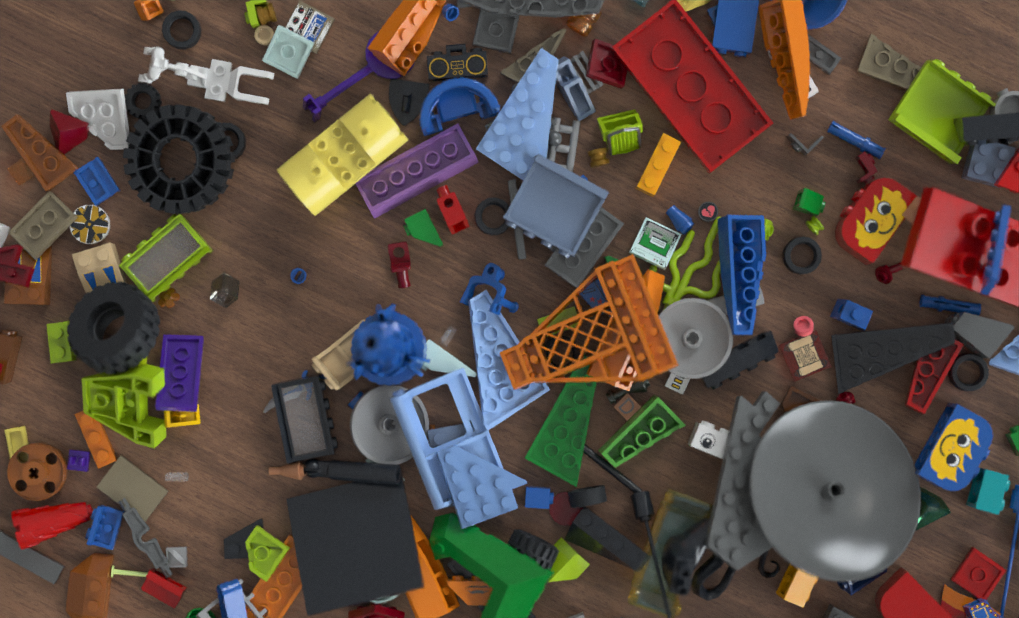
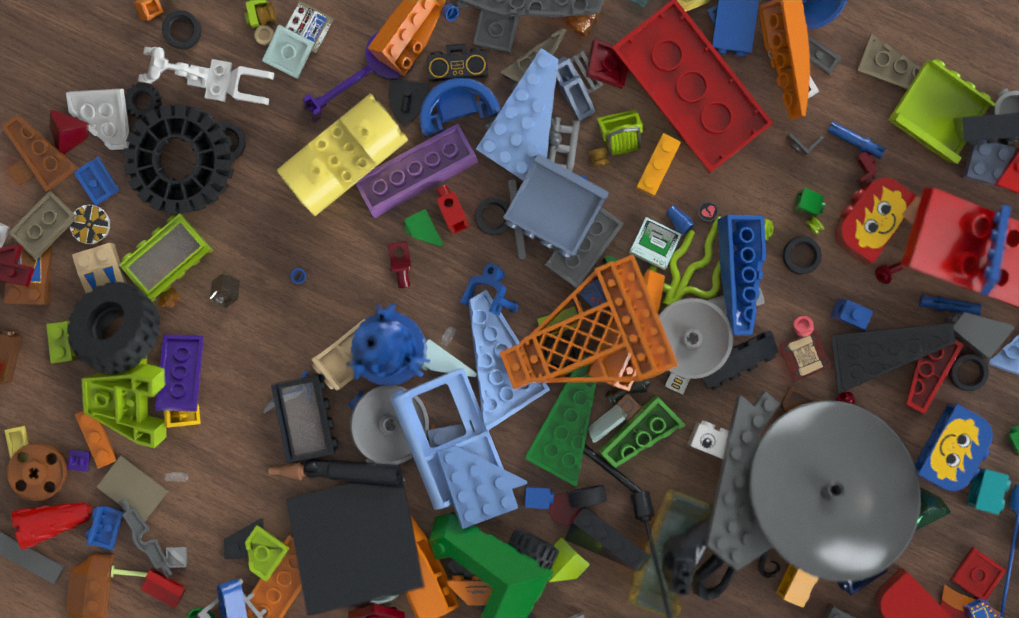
none -> light aqua slope [588,404,627,443]

